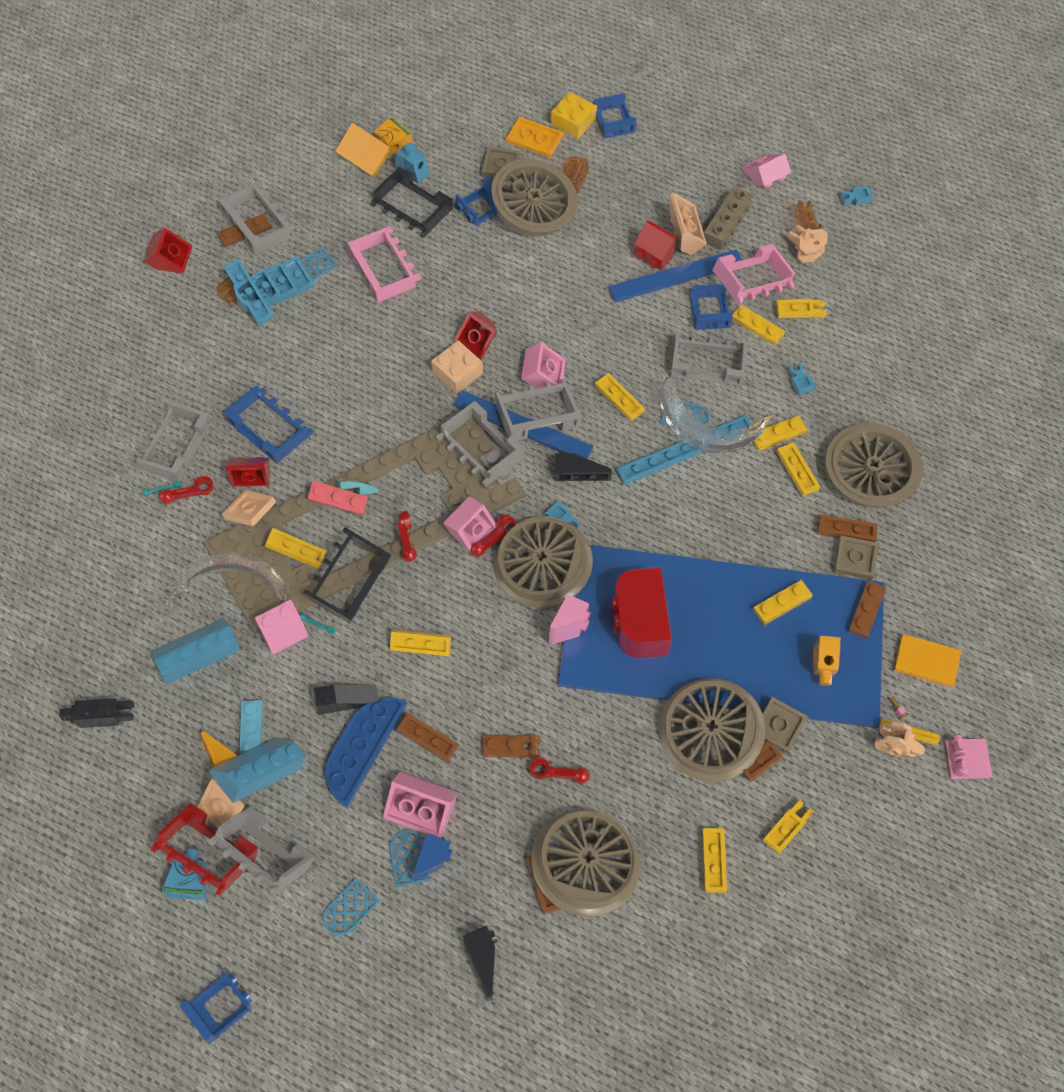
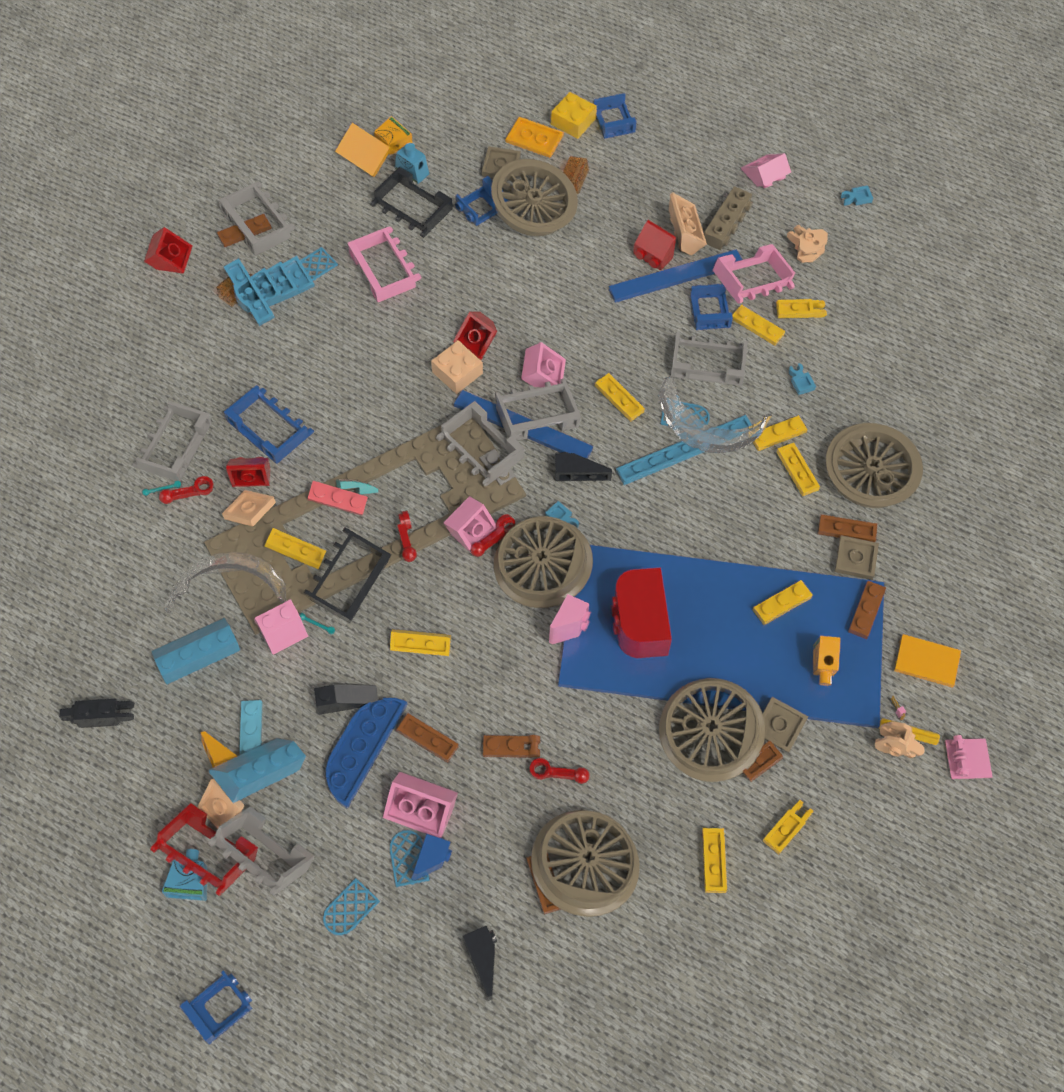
clear orange hinge [795,200,823,230] -> none

